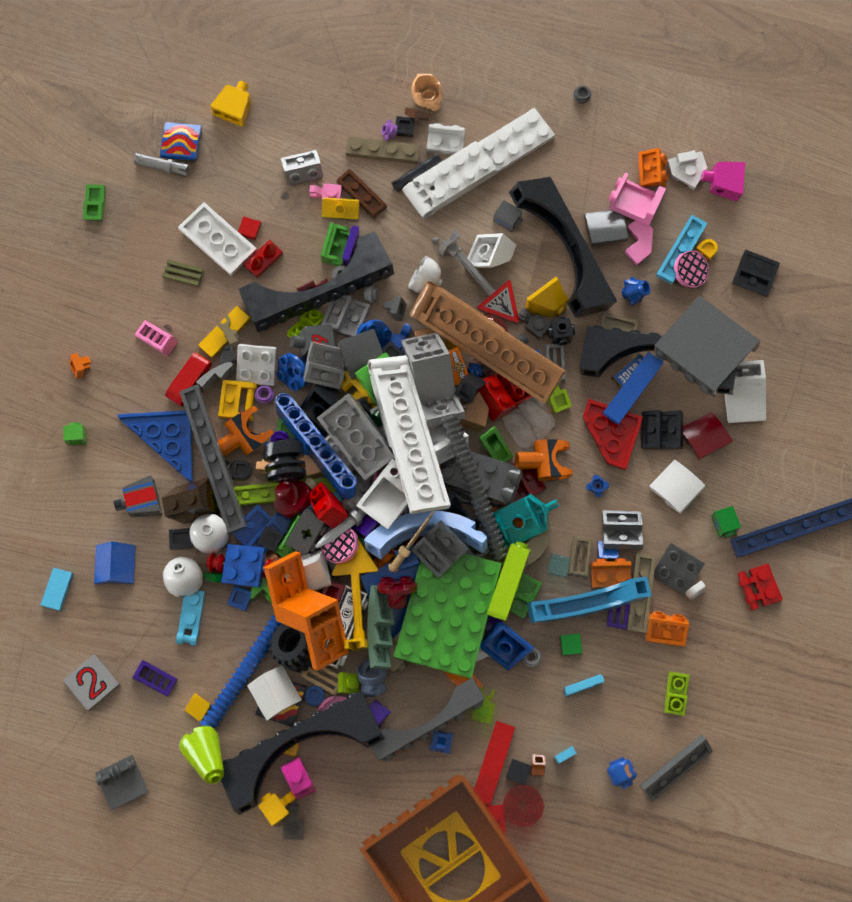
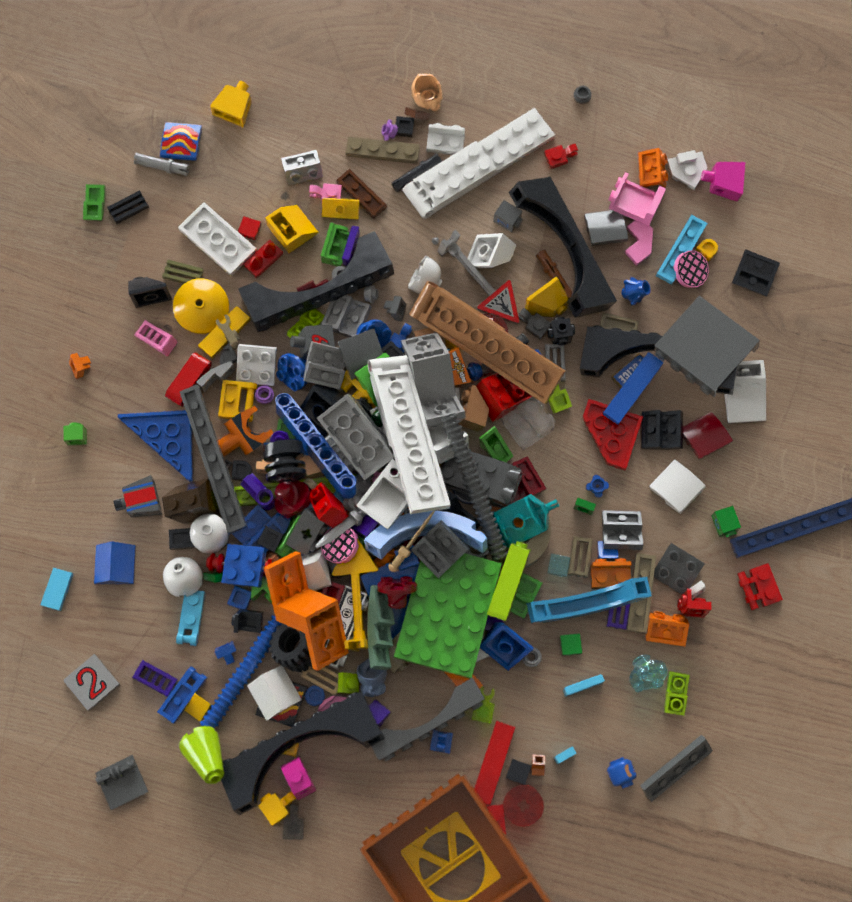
black panel [454,372,486,404] -> none
orange connector [514,439,573,481] -> none
none -> black tile [107,190,149,224]
none -> black slope [128,277,172,308]
none -> blue plate [157,666,208,724]
none -> yellow dish [173,278,229,334]
none -> blue tile [214,641,236,665]
none -> black bracket [231,609,264,633]
none -> dark purple piece [240,473,275,510]
none -> yellow slope [265,205,319,253]
none -> reddish brown pin [536,249,572,299]
none -> red plate [544,143,578,169]
none -> green tile [573,498,596,515]
none -> clear light blue plate [629,654,668,692]
none -> red bracket [677,589,712,618]

